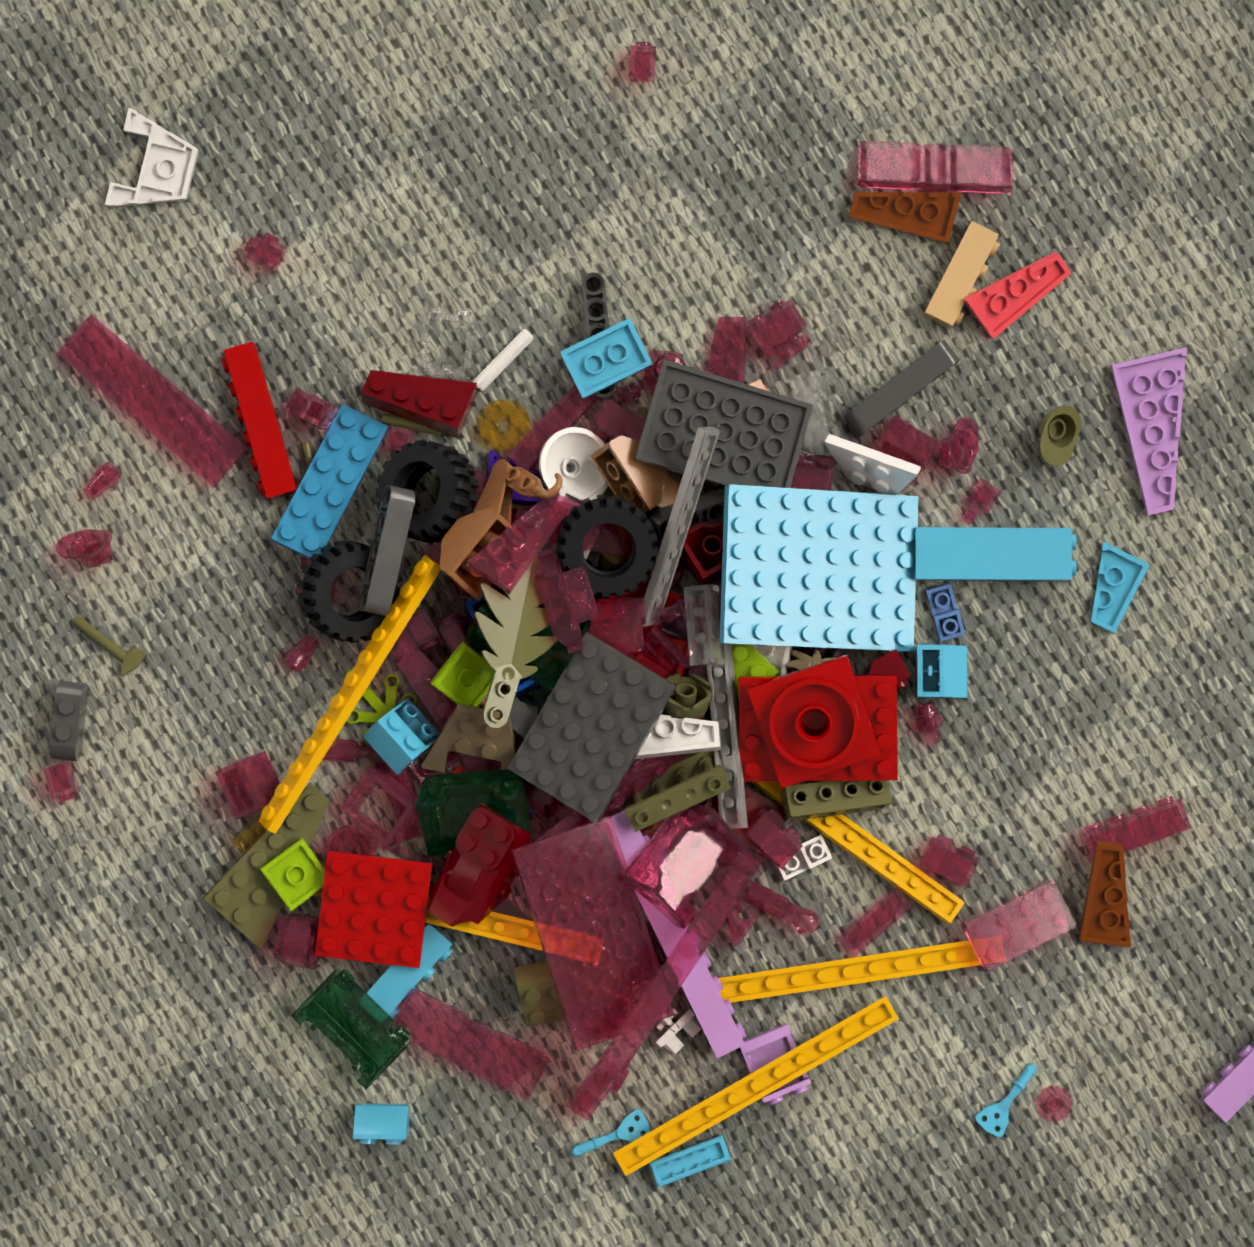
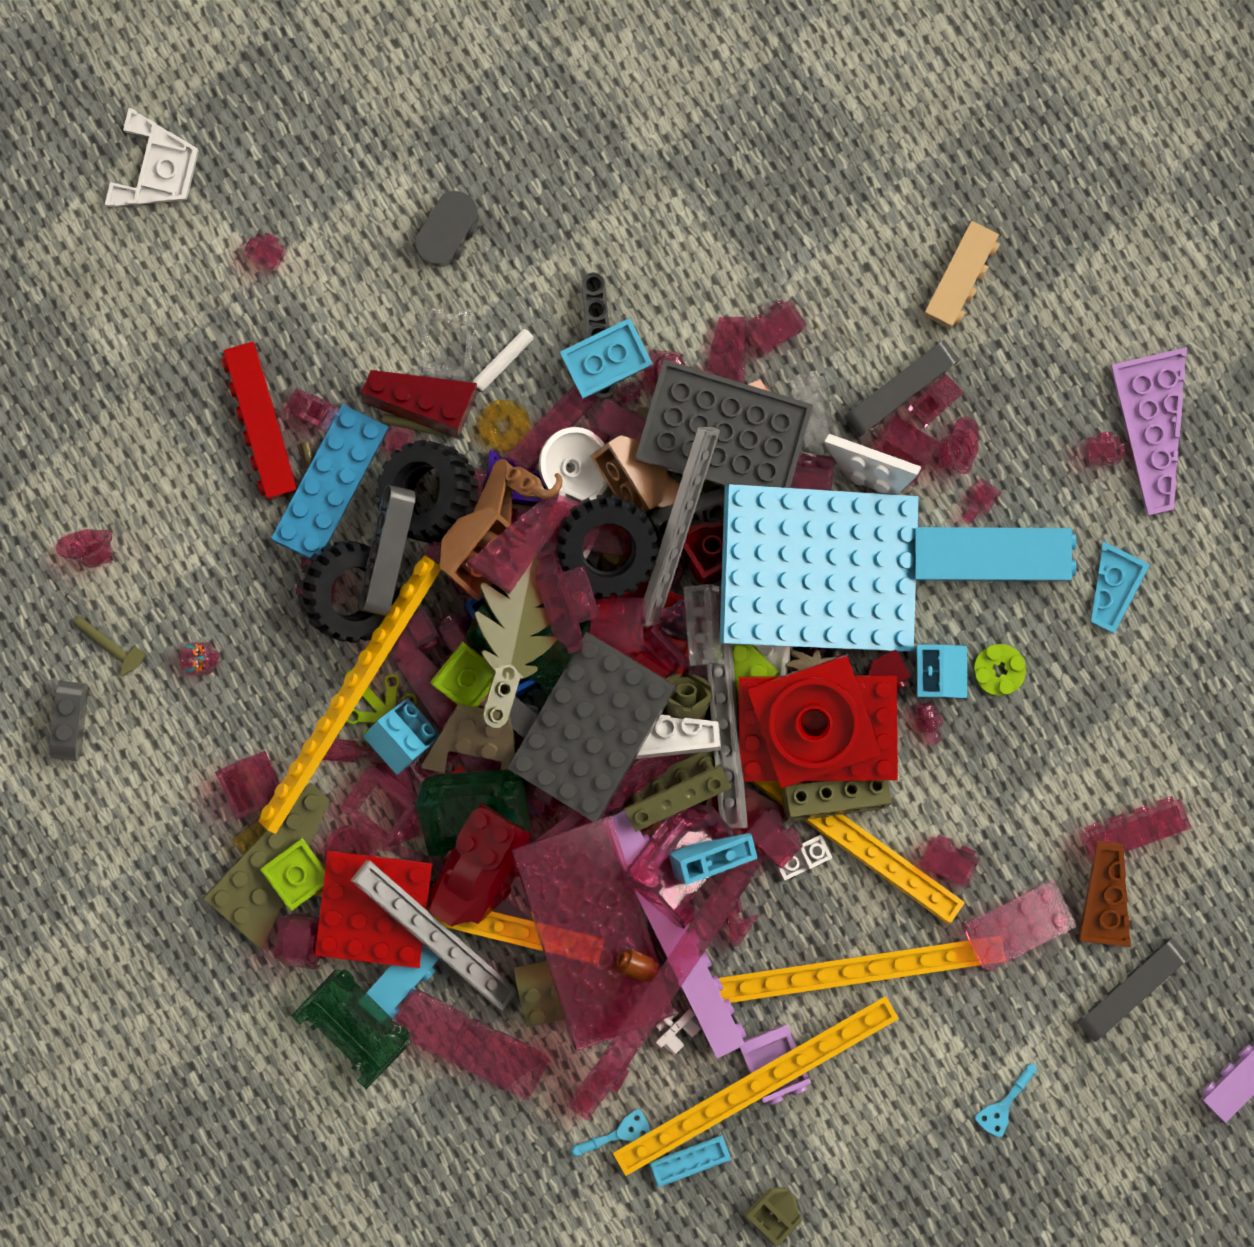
clear pink brick [43,762,80,803] -> none
clear pink plate [58,314,248,488] -> none
clear pink cone [83,462,121,500] -> none
clear pink cone [283,633,319,673] -> none
medium azure slope [353,1104,410,1145] -> none
clear pink brick [629,42,656,82] -> none
clear pink piece [744,881,820,934] -> none
clear pink plate [766,333,811,370] -> none
clear pink plate [837,887,913,957] -> none
dark orange wing [848,192,962,243] -> none
clear pink piece [857,141,1013,193] -> none
medium blue slope [925,582,965,642] -> none
coral wing [963,252,1071,339] -> none
clear pink piece [1036,1085,1073,1122] -> none
olive piece [1039,405,1081,467] -> none
none -> clear pink head [180,642,219,676]
none -> light grey tile [350,860,518,1011]
none -> dark grey brick [415,191,480,267]
none -> dark orange brick [617,948,658,982]
none -> medium azure slope [668,833,758,885]
none -> olive slope [744,1187,802,1247]
none -> clear pink slope [908,374,964,428]
none -> lime plate [974,644,1026,696]
none -> dark grey beam [1077,937,1189,1042]
none -> clear pink brick [1086,432,1125,466]

